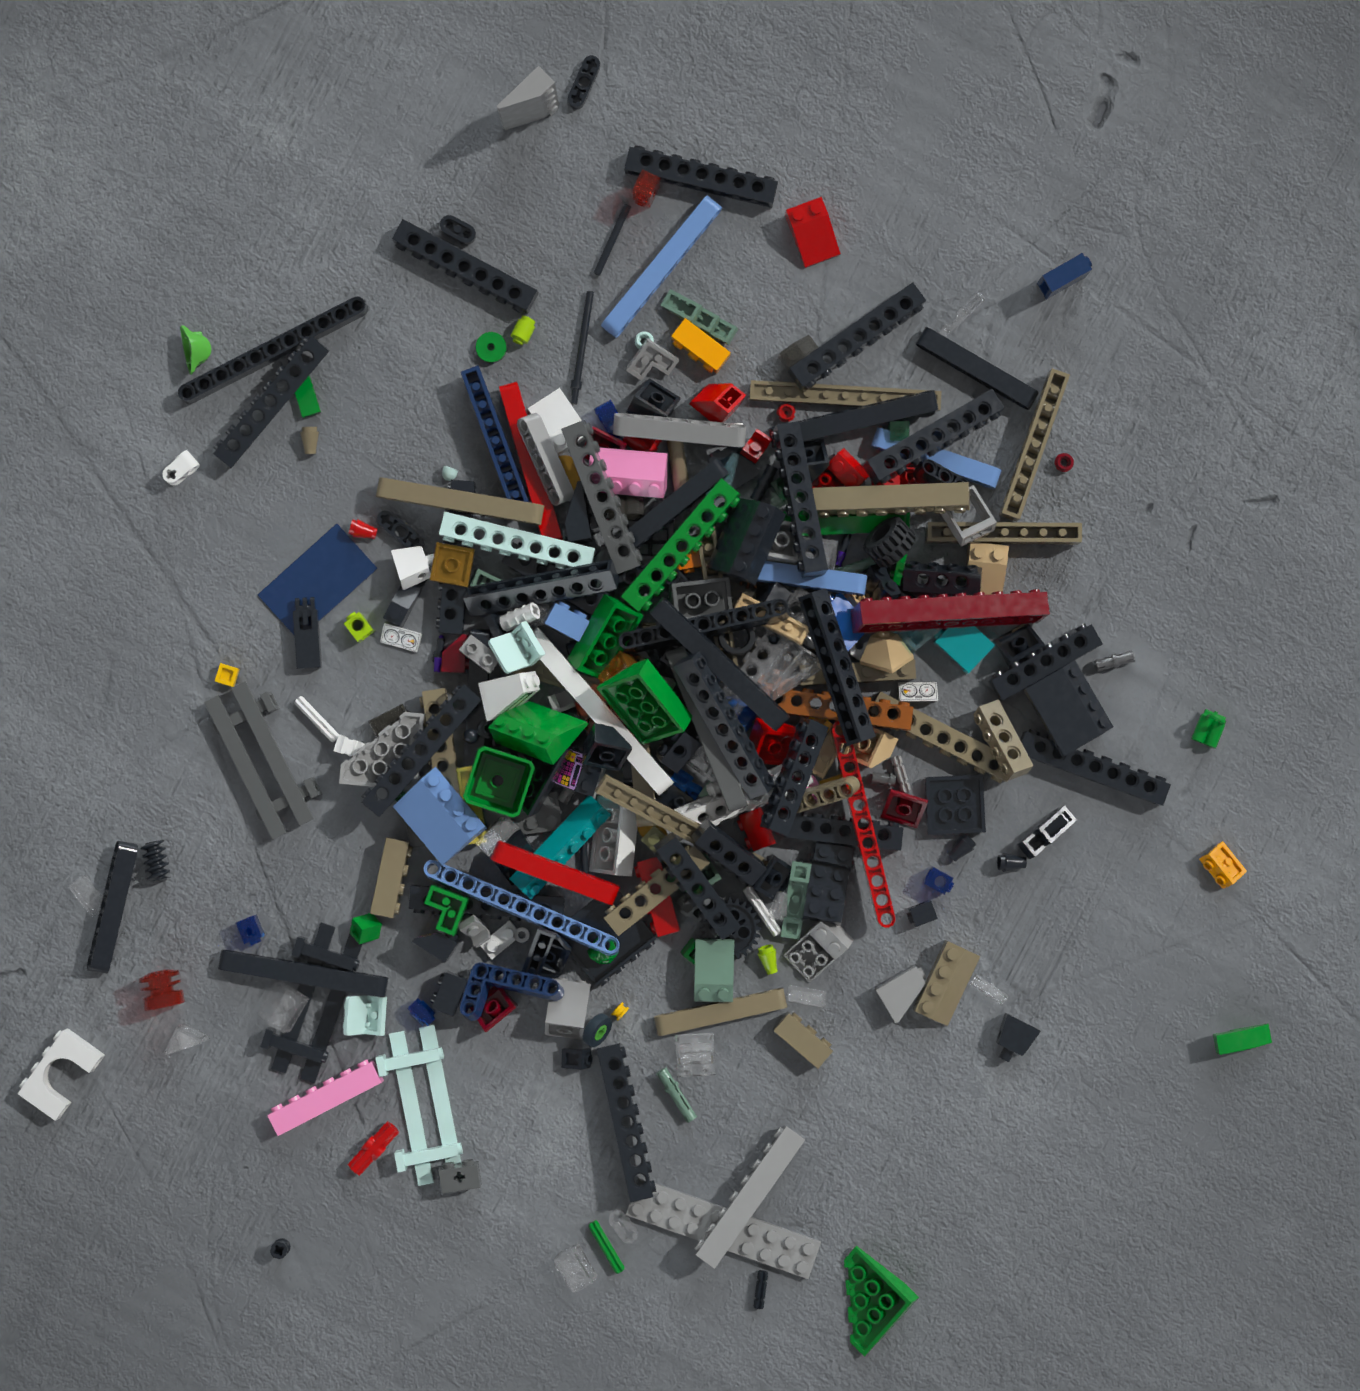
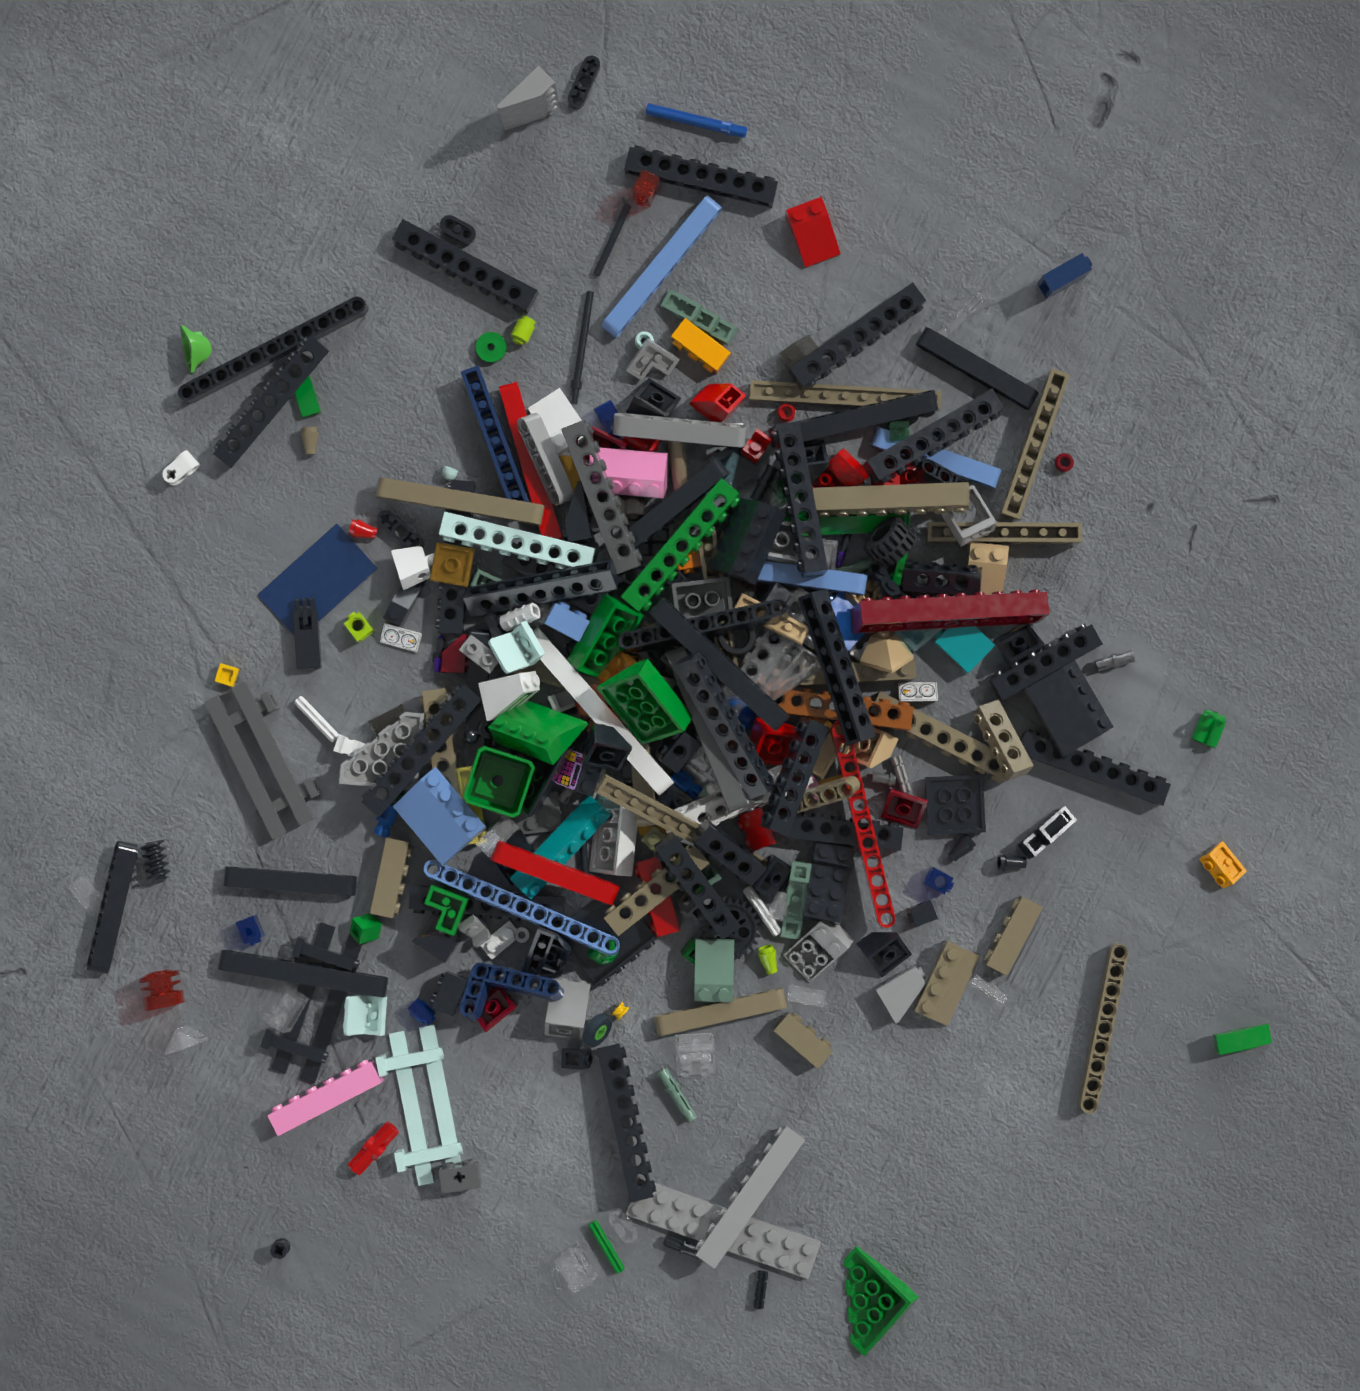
white arch [18,1028,105,1121] -> none
black torso [996,1013,1041,1062] -> none
none -> black beam [223,866,357,896]
none -> blue plate [374,805,398,838]
none -> blue axle [646,103,747,138]
none -> black axle [663,1235,699,1259]
none -> black slope [856,932,912,977]
none -> dark tan brick [984,896,1043,976]
none -> dark tan beam [1078,943,1128,1114]

